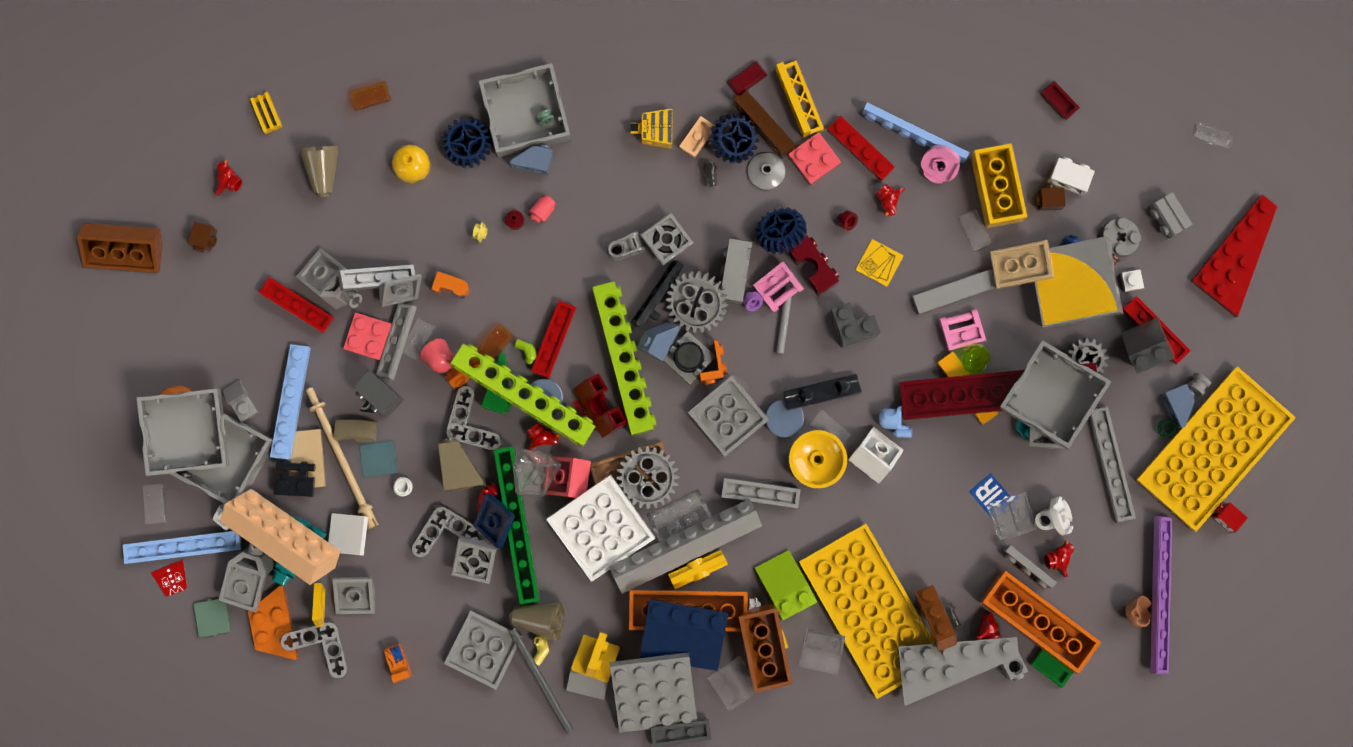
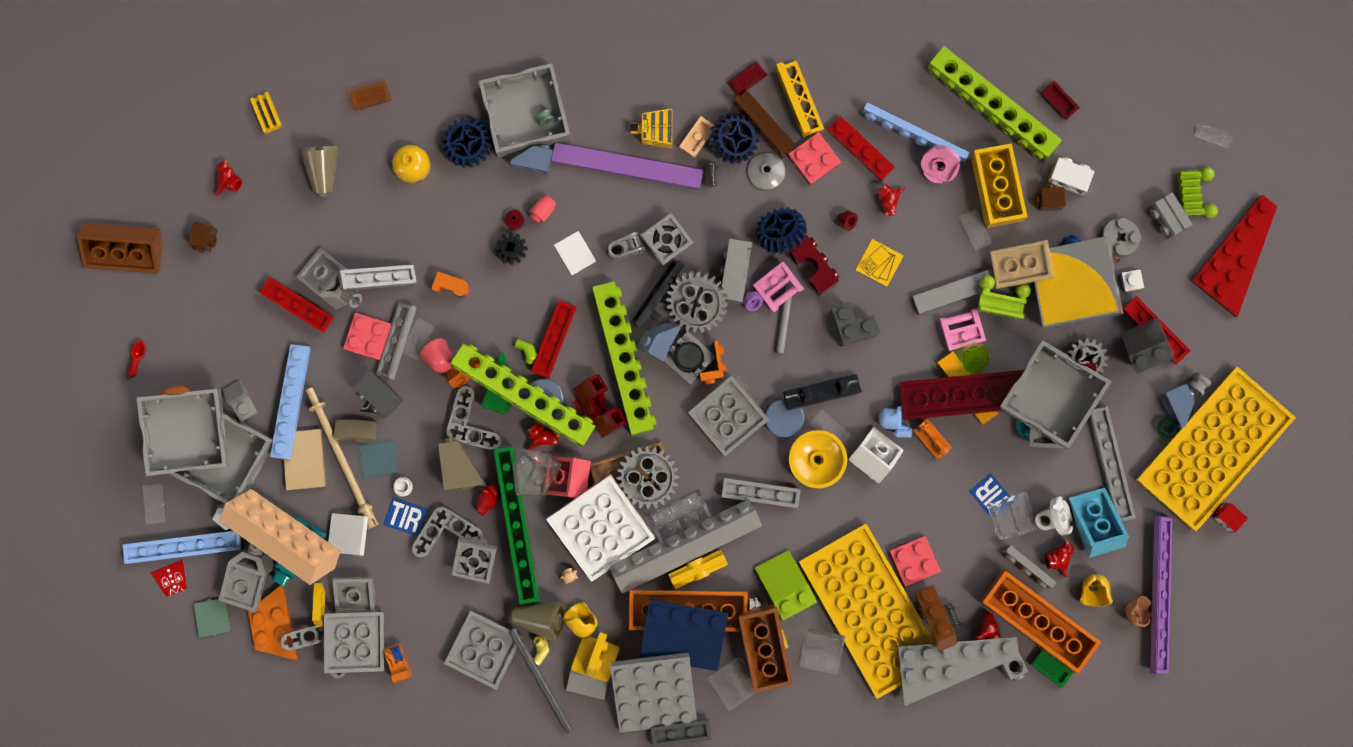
black plate [274,460,316,497] -> none
light grey slope [379,274,422,307] -> none
light yellow plate [473,222,488,243] -> none
dark blue plate [474,494,515,549] -> none
clear orange plate [477,323,514,360] -> none
none -> red piece [127,341,146,377]
none -> light grey plate [324,612,384,674]
none -> blue sticker [384,497,428,536]
none -> black gear [495,232,528,265]
none -> medium lavender tile [551,143,703,190]
none -> white sticker [554,231,596,275]
none -> light nougat plate [560,568,578,584]
none -> yellow hair [562,602,597,638]
none -> coral plate [889,536,941,587]
none -> orange hinge [913,418,952,460]
none -> lime brick [927,46,1062,161]
none -> lime gear [977,275,1031,320]
none -> medium azure slope [1068,488,1129,558]
none -> yellow hair [1080,574,1113,607]
none -> lime gear [1177,167,1218,219]

